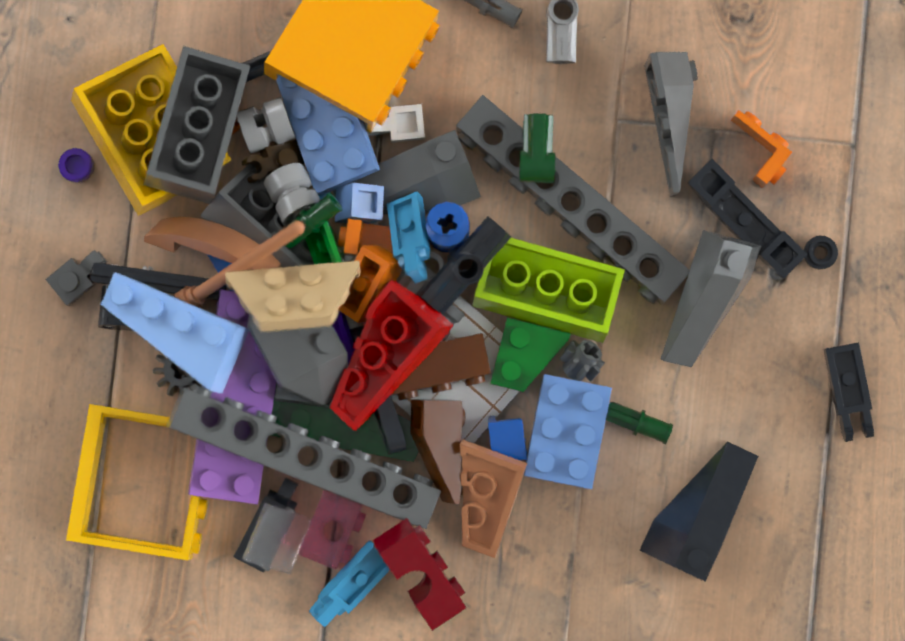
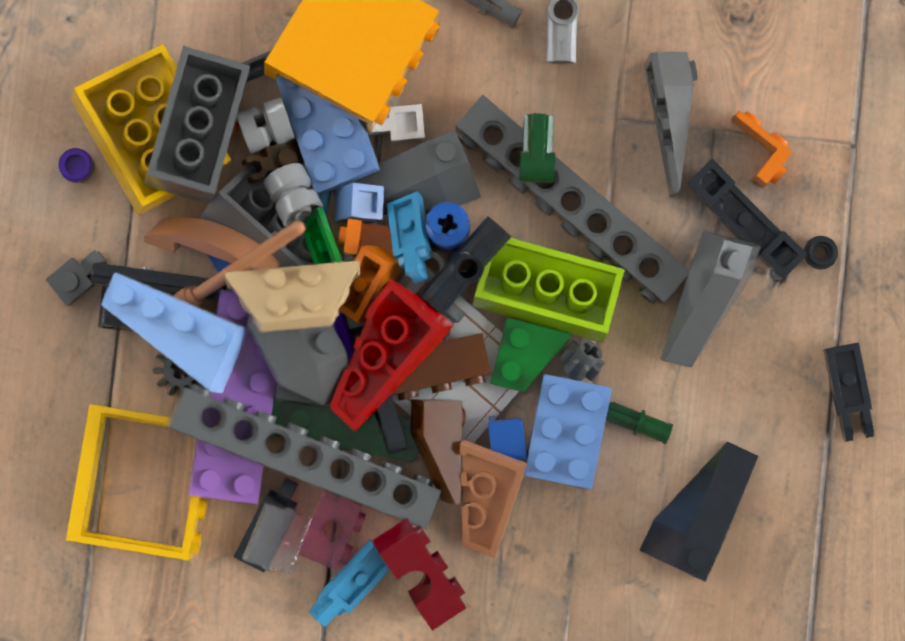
dark green axle [284,193,343,248] -> none

